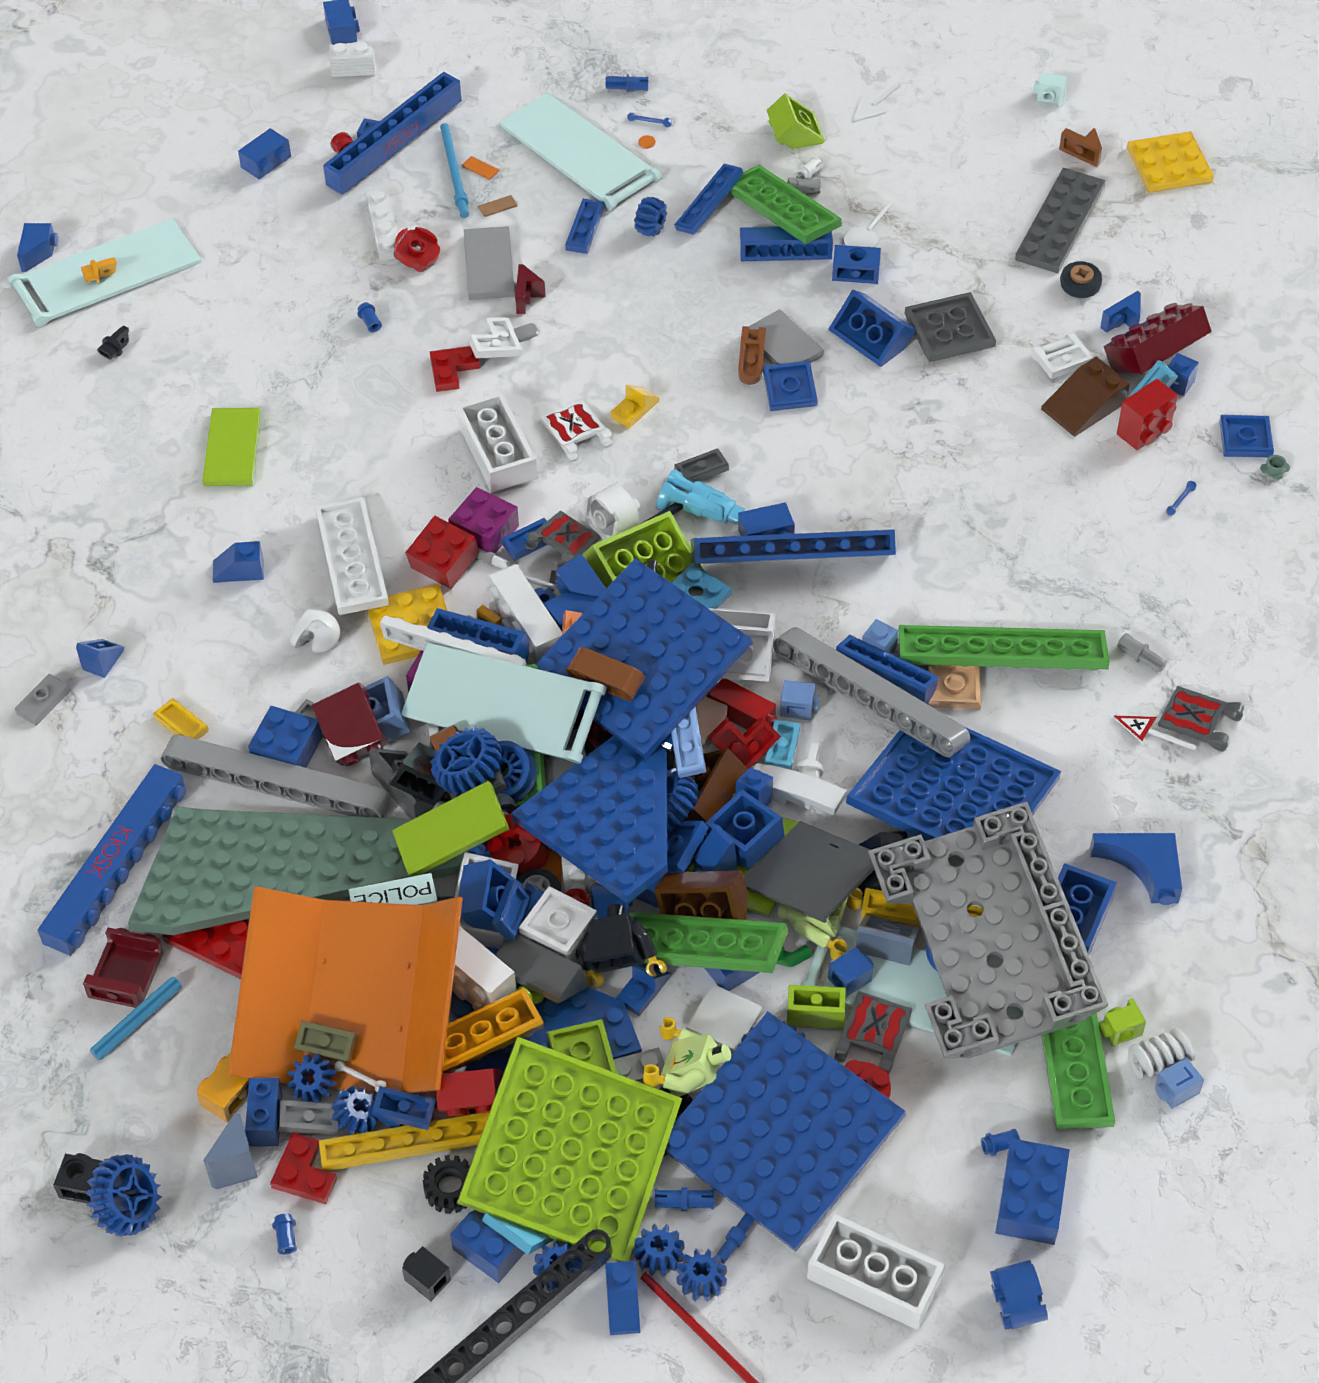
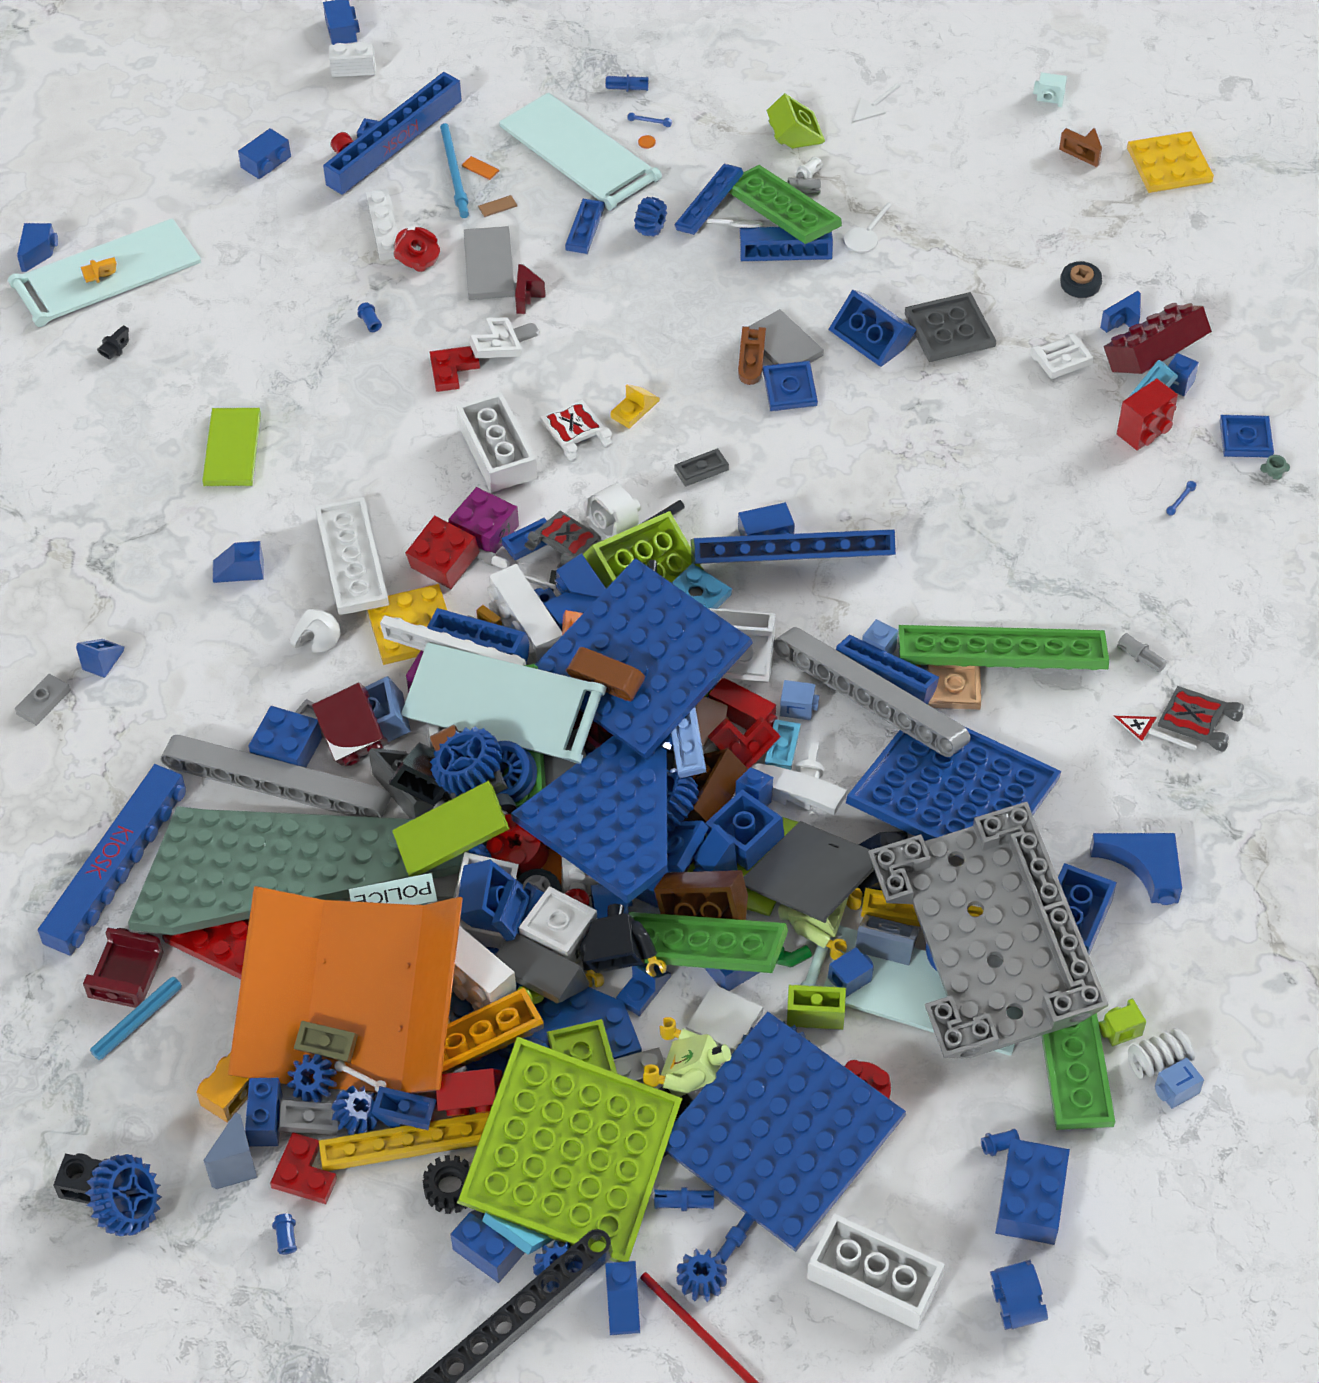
yellow tile [153,698,209,740] -> none
black brick [402,1246,451,1302] -> none
blue gear [634,1223,685,1277] -> none
medium azure piece [656,469,745,525] -> none
blue brick [832,245,881,284] -> none
flag [834,991,912,1074] -> none
dark grey plate [1015,168,1105,274] -> none
reddish brown slope [1041,356,1130,437] -> none
none -> white piece [704,218,764,228]

